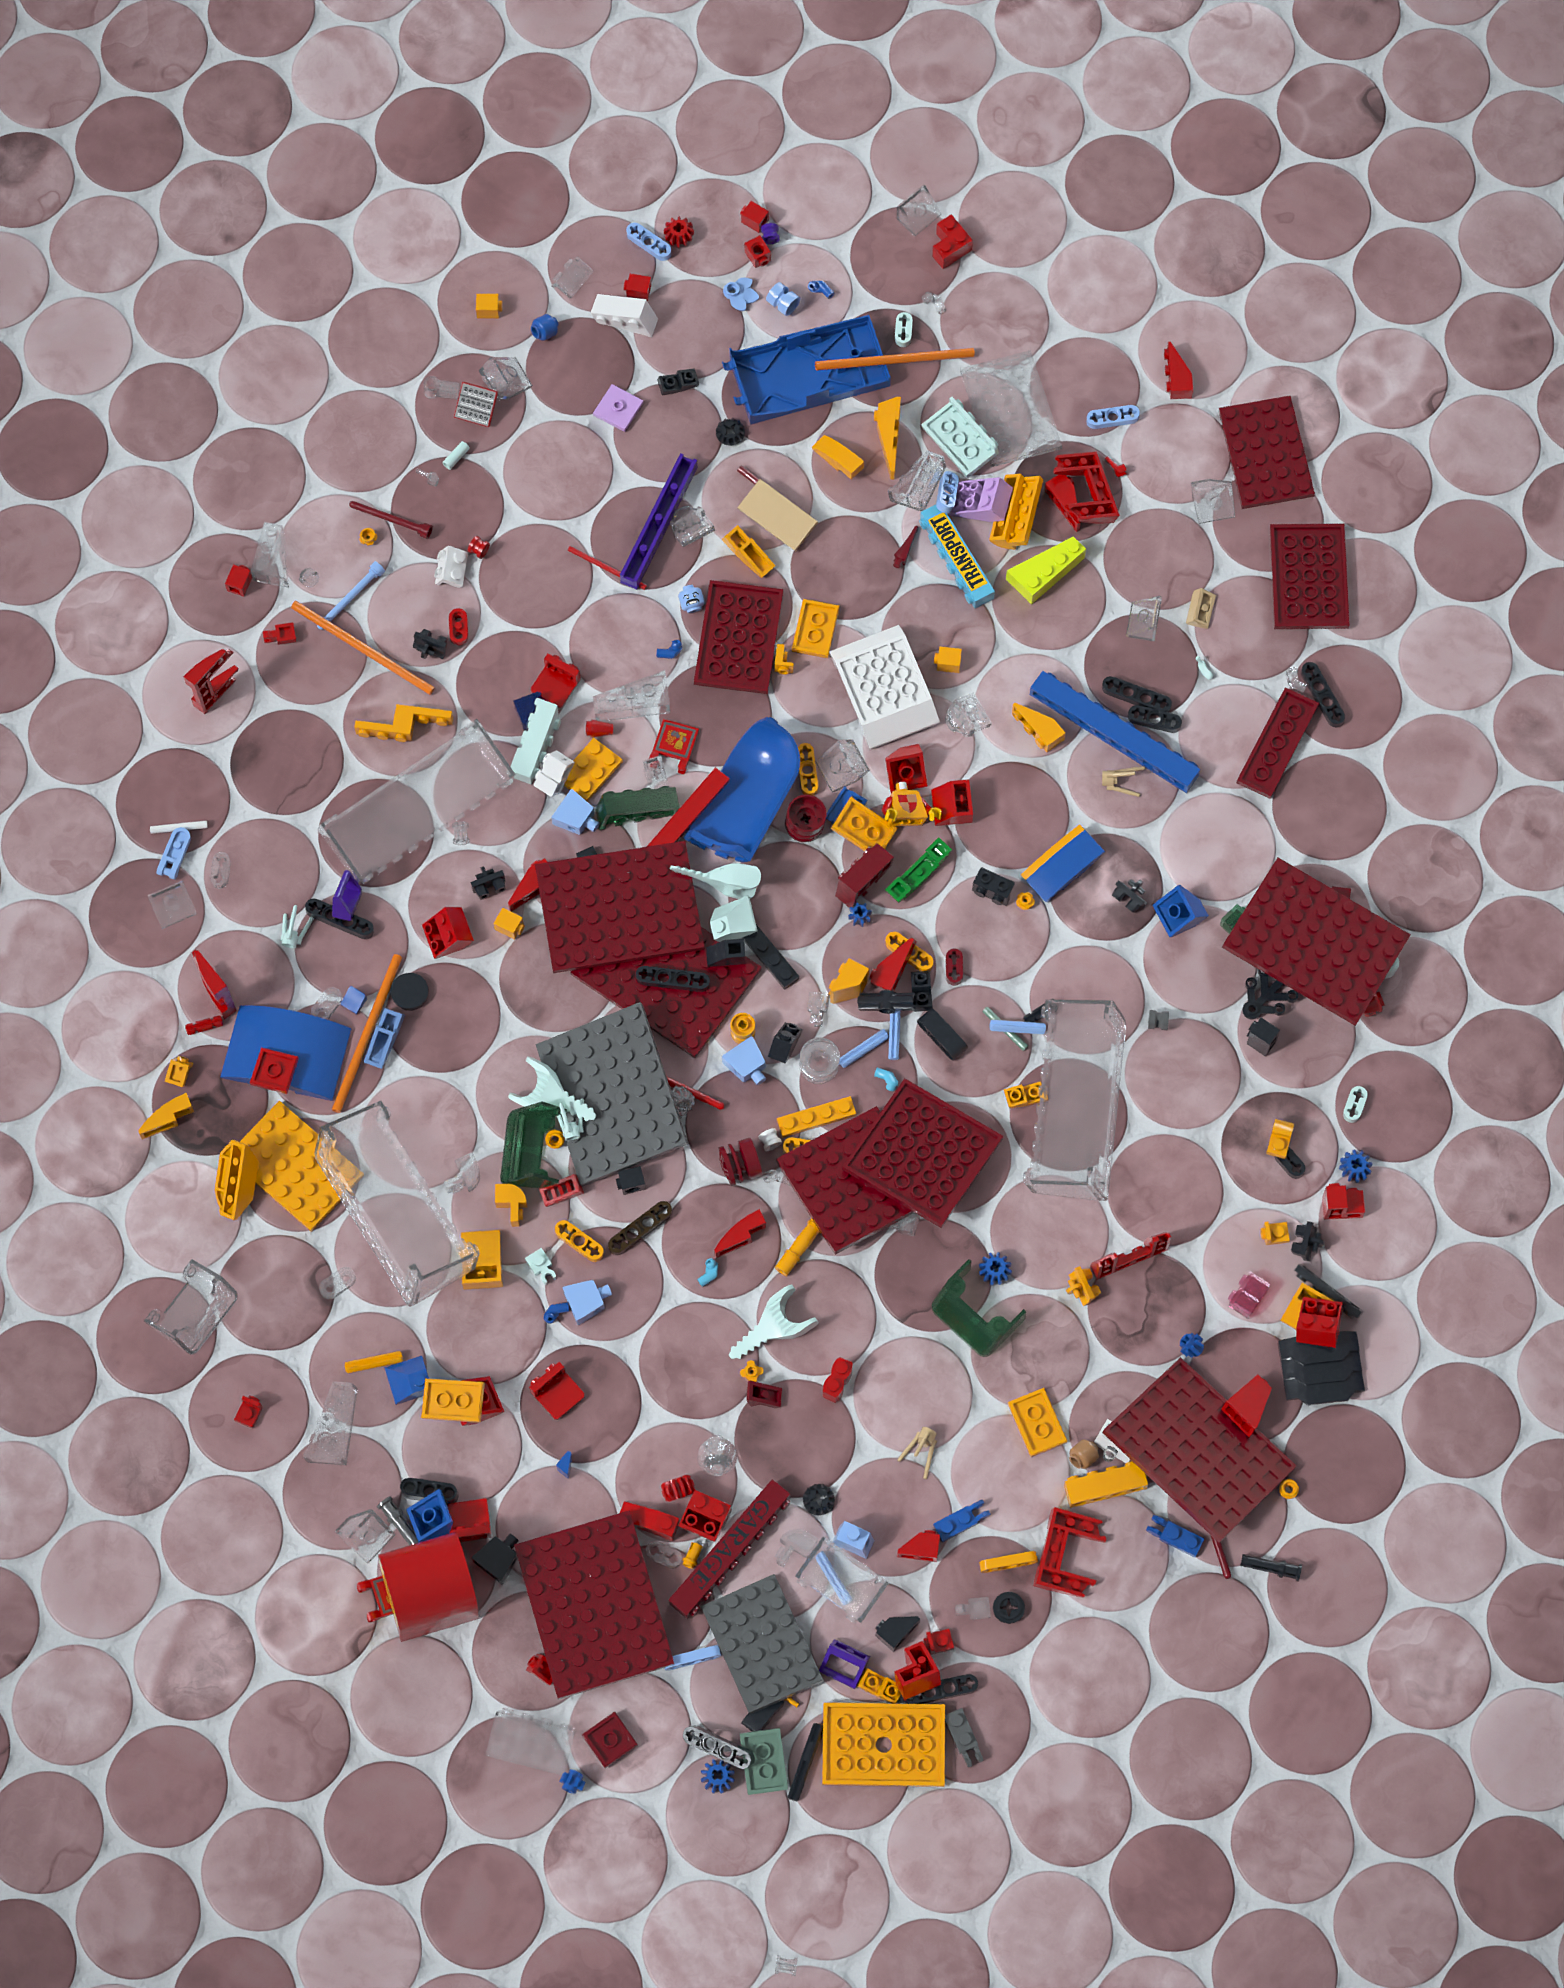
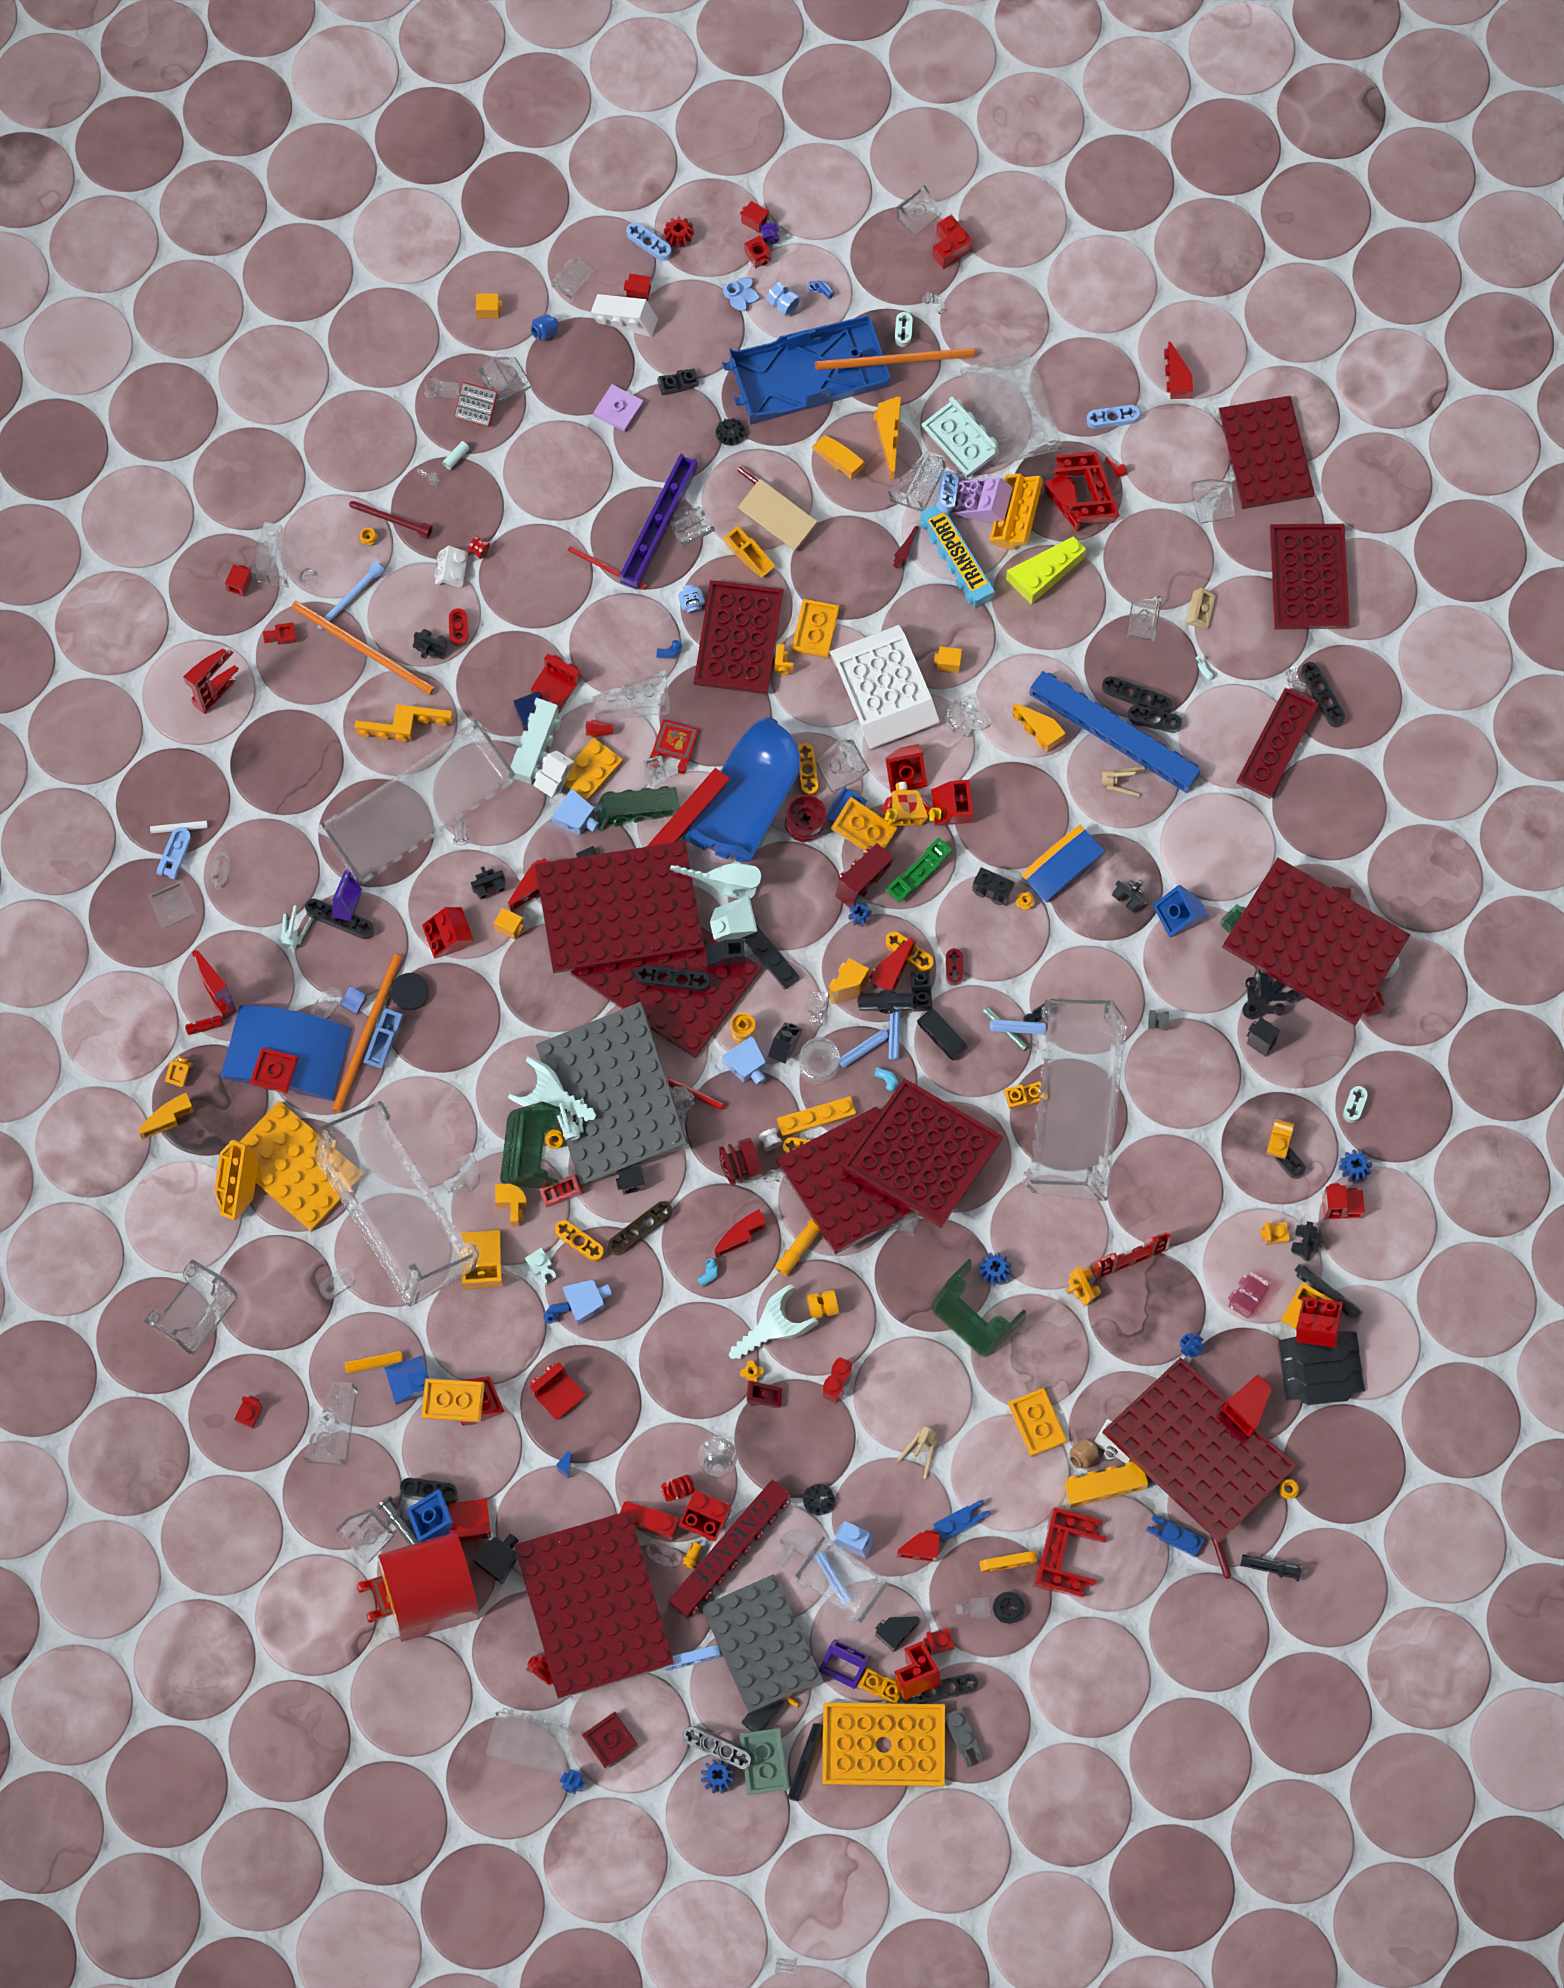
none -> light orange wheel [807,1289,839,1319]

